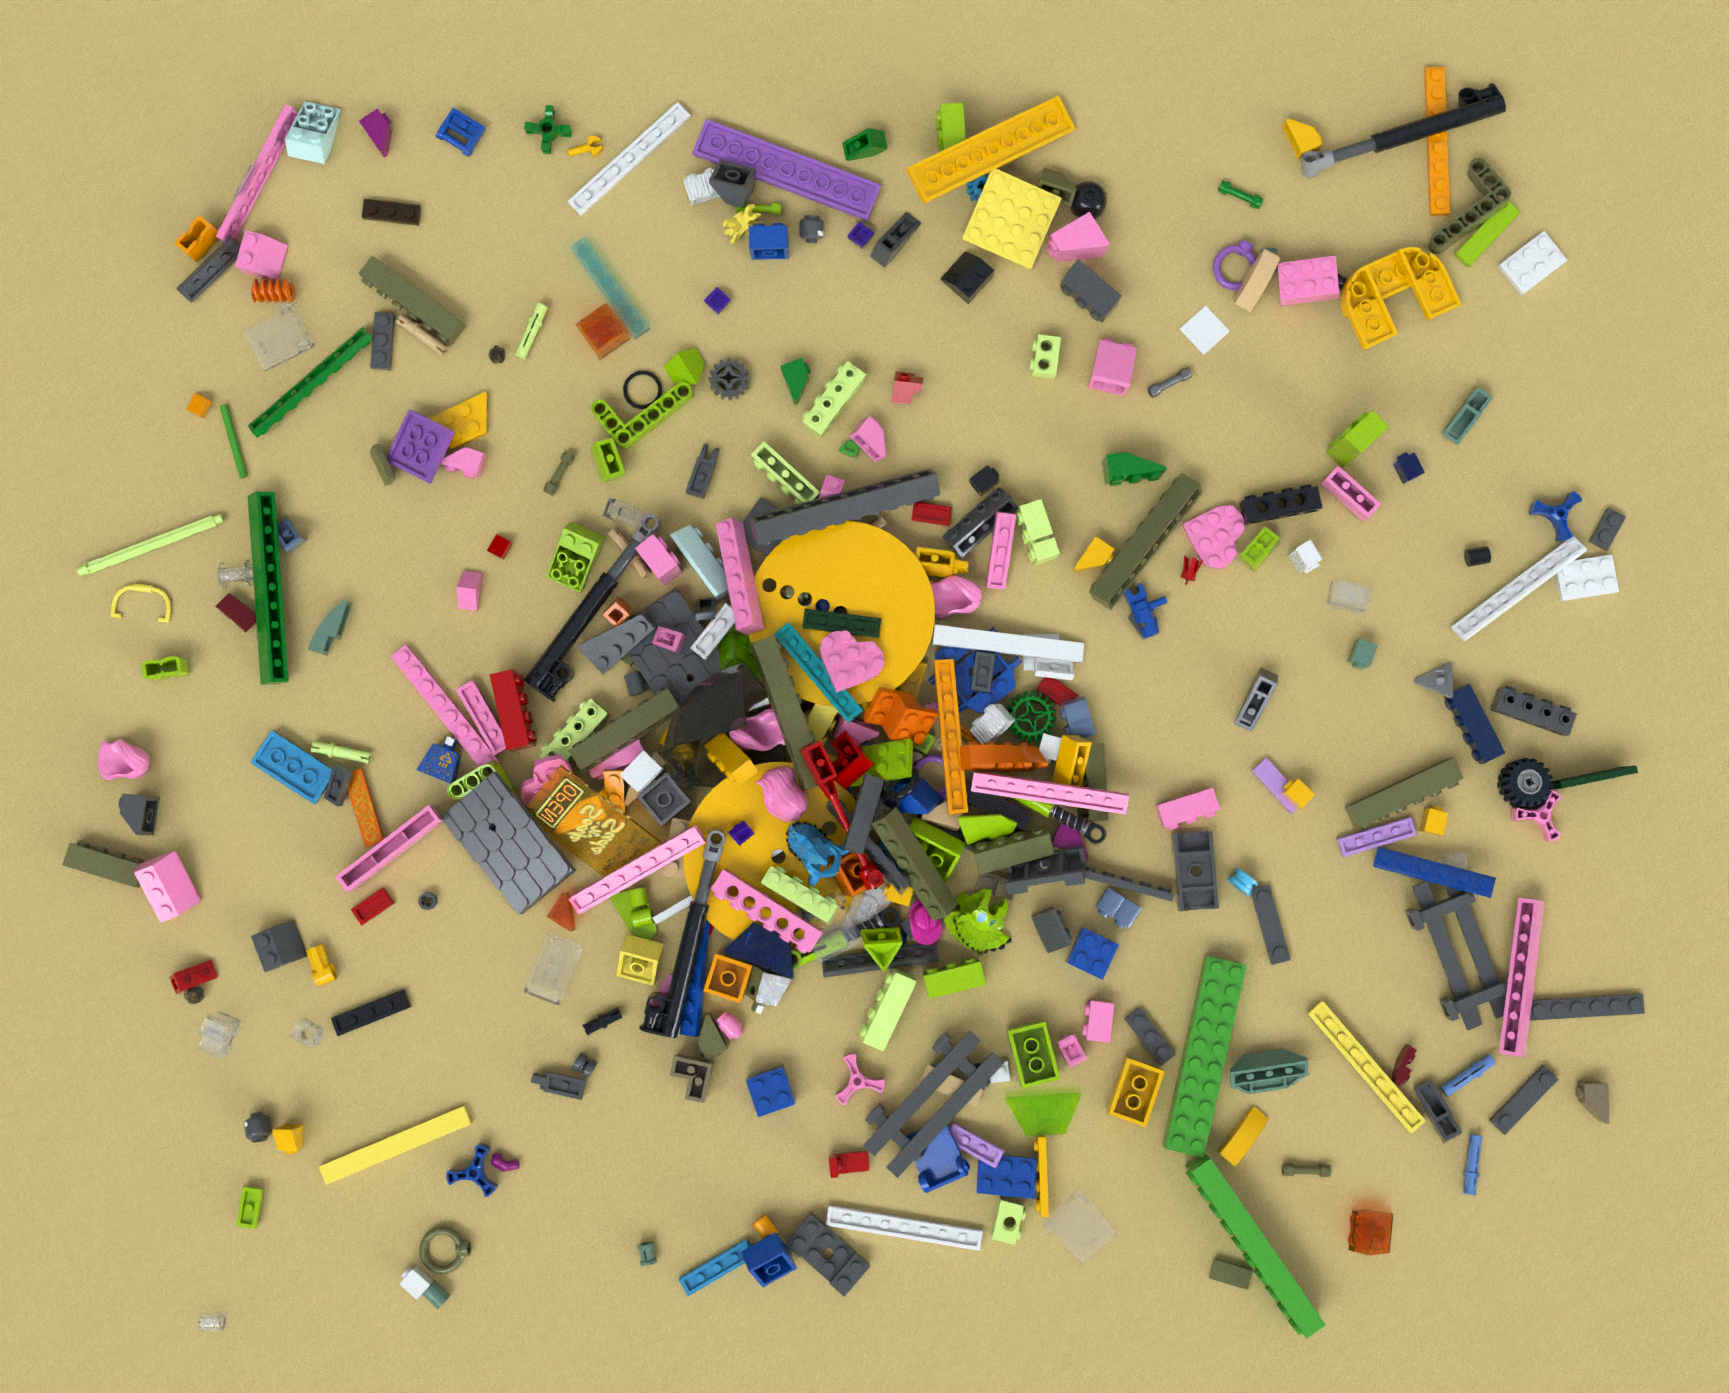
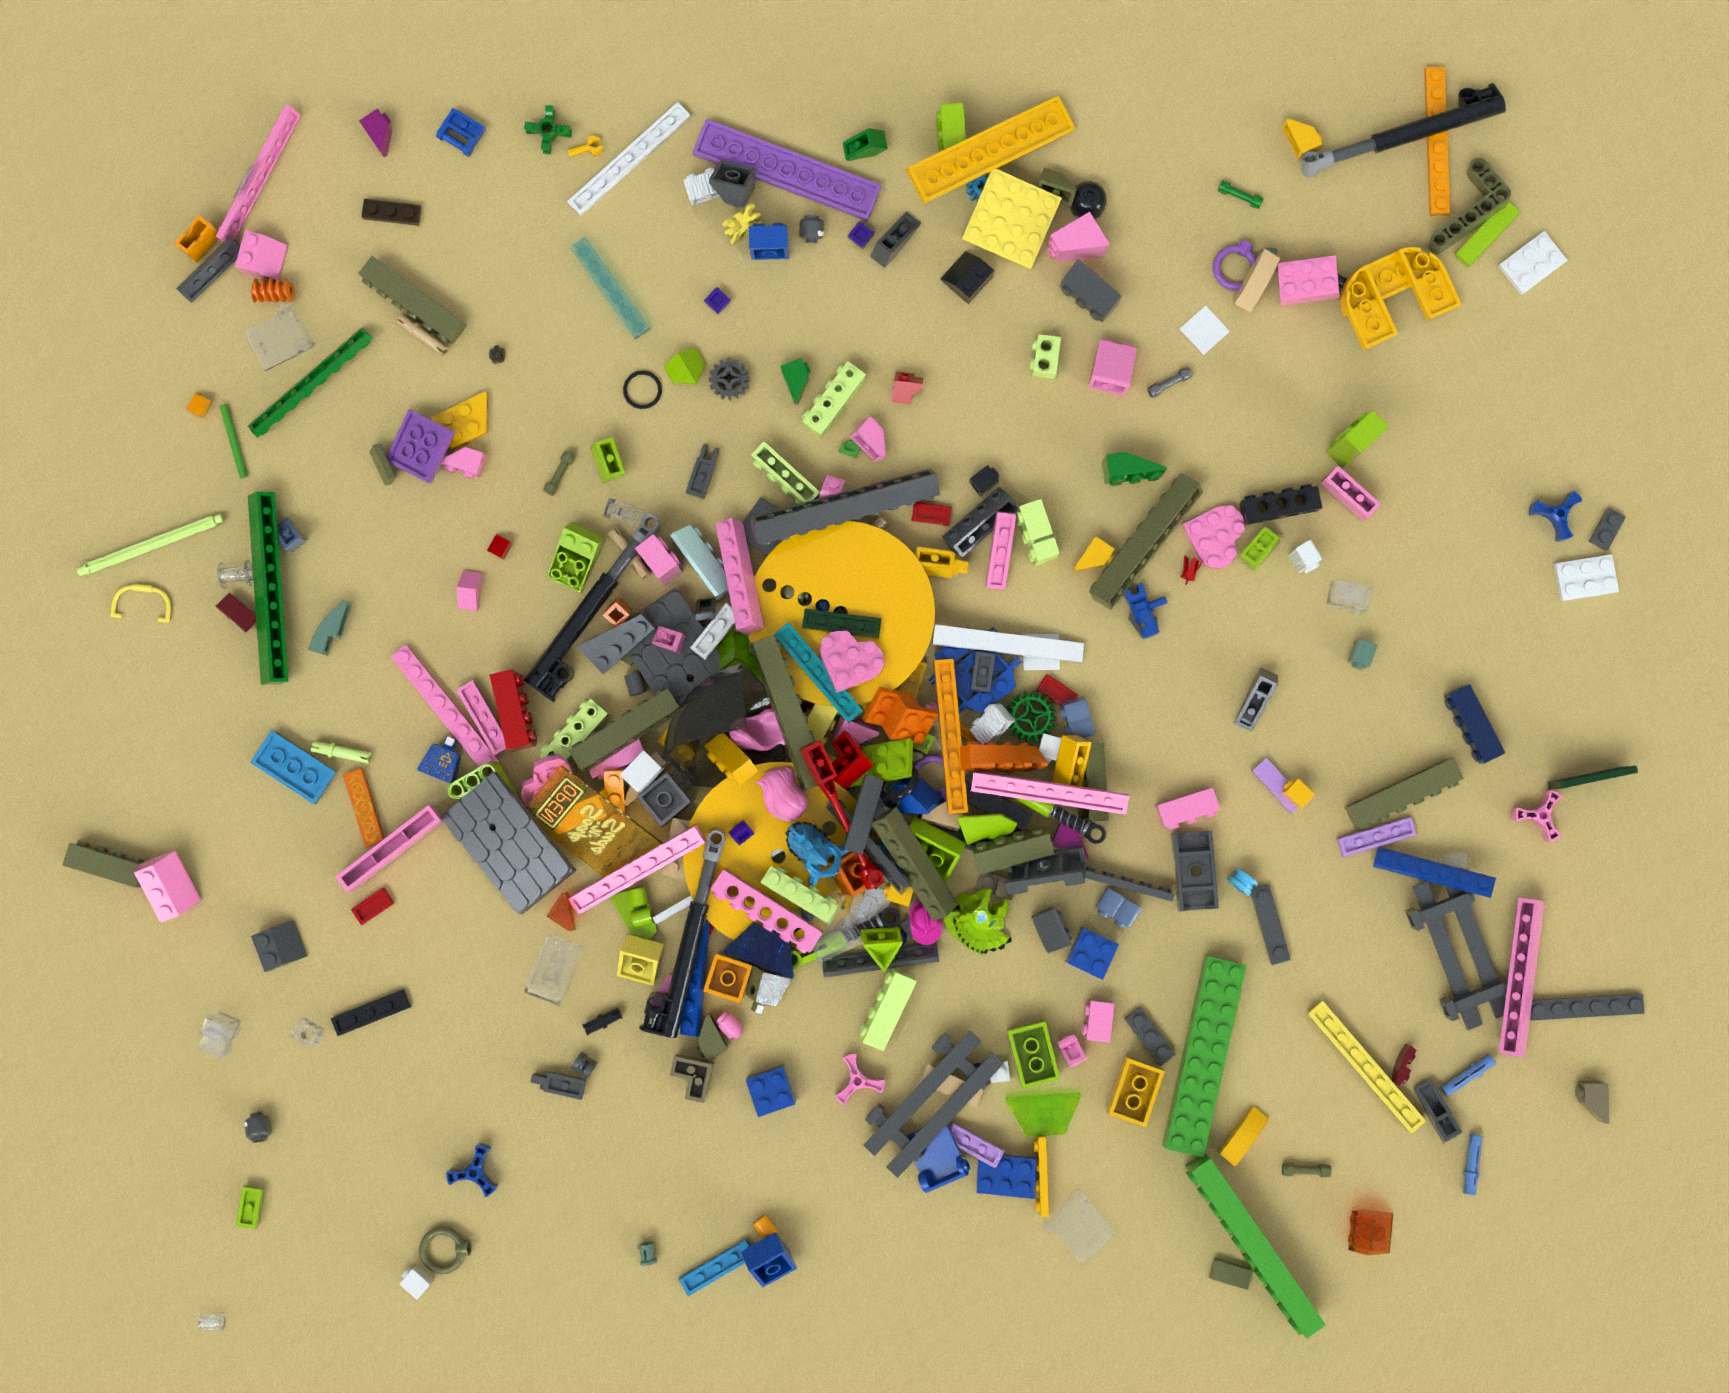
bright pink piece [97,739,150,781] -> none
dark grey slope [118,794,160,835] -> none
lime brick [141,656,189,681] -> none
red bracket [169,960,218,995] -> none
clear smoke plate [184,986,204,1004] -> none
yellow slope [273,1124,304,1154] -> none
light aqua slope [285,101,341,164] -> none
yellow piece [306,944,337,986] -> none
light yellow tile [319,1105,472,1185] -> none
dark grey plate [324,763,353,807] -> none
dark grey plate [370,312,395,370] -> none
dark grey bush [418,892,438,910] -> none
sand green piece [422,1281,450,1309] -> none
magenta arm [491,1153,519,1172] -> none
yellowish green pin [515,303,548,360] -> none
clear orange brick [575,303,631,360] -> none
lime beam [591,382,693,449] -> none
lime bar [736,202,781,215] -> none
dark grey piece [785,1211,870,1297] -> none
white tile [826,1204,983,1251] -> none
red bracket [829,1151,870,1178] -> none
lime brick [922,957,986,999] -> none
bright pink piece [929,575,982,619] -> none
yellowish green brick [991,1197,1026,1245] -> none
white plate [1034,657,1074,680] -> none
sand green wedge [1230,1048,1309,1094] -> none
clear blue brick [1393,452,1425,484] -> none
light grey piece [1414,662,1453,698] -> none
yellow brick [1419,806,1449,836] -> none
sand green slope [1442,386,1493,445] -> none
white tile [1451,536,1587,642] -> none
black piece [1464,546,1491,567] -> none
dark grey plate [1489,1065,1559,1135] -> none
dark grey brick [1491,686,1577,736] -> none
black wheel [1497,758,1553,808] -> none

